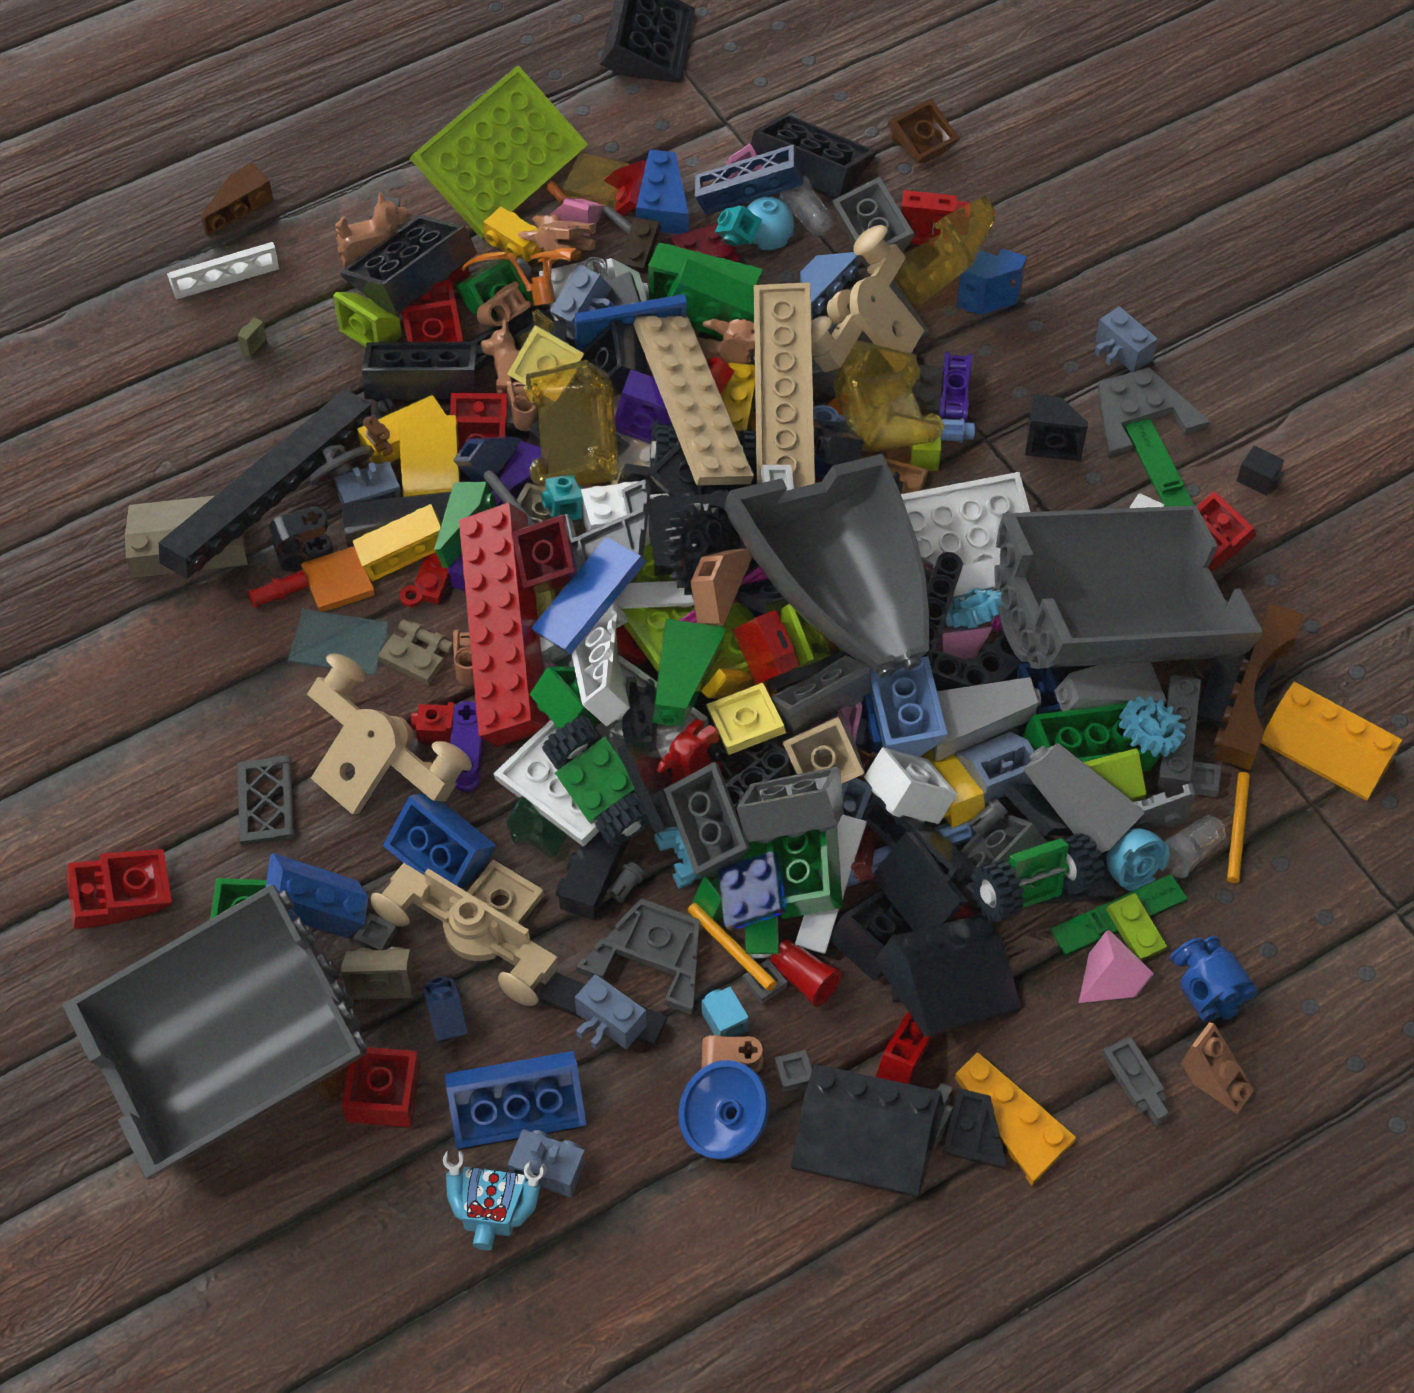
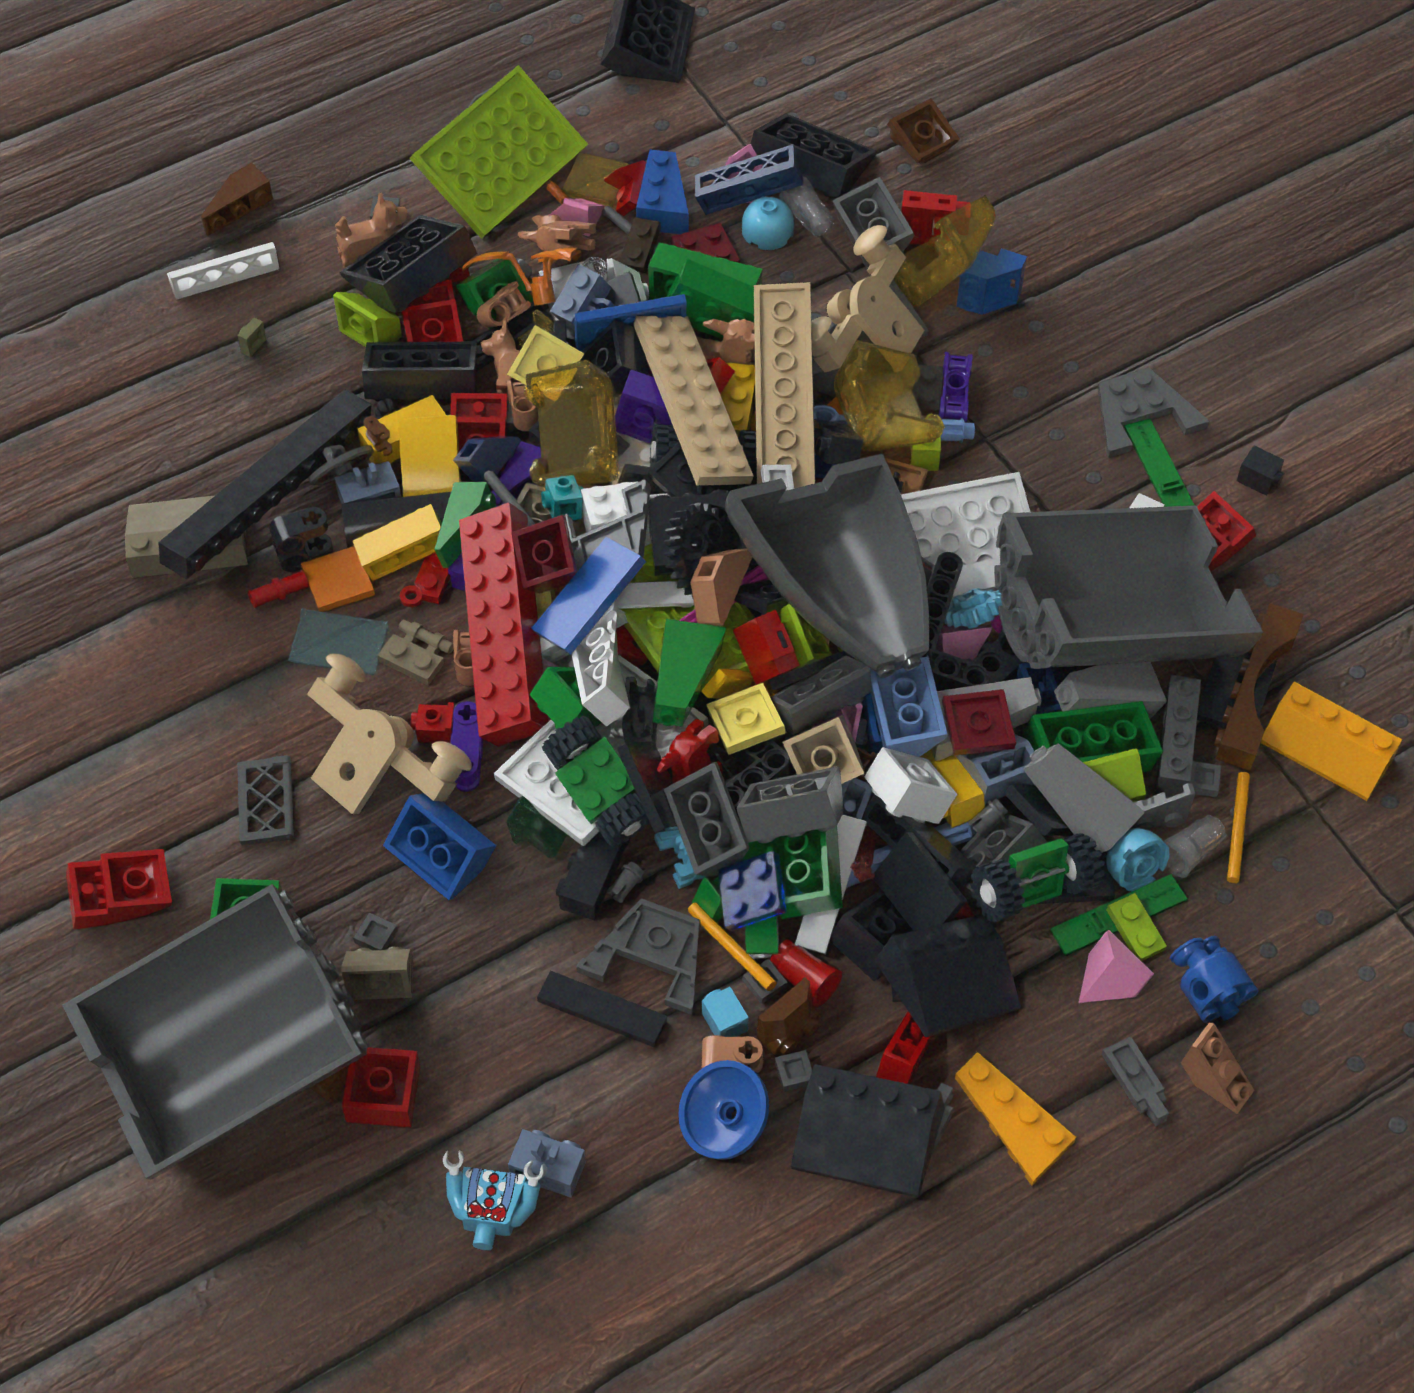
blue slope [265,853,368,938] -> none
tan piece [371,860,558,1006] -> none
dark blue slope [422,977,468,1041] -> none
blue slope [445,1051,586,1149] -> none
yellow brick [483,206,542,263] -> none
sand blue brick [575,974,647,1050] -> none
teal brick [715,206,762,247] -> none
medium blue slope [800,252,859,319] -> none
black wing [943,1088,1006,1169] -> none
black slope [1025,394,1088,462] -> none
sand blue brick [1095,306,1158,372] -> none
medium azure gear [1119,696,1186,757] -> none
none -> reddish brown slope [757,977,821,1057]
none -> dark red plate [942,689,1016,756]

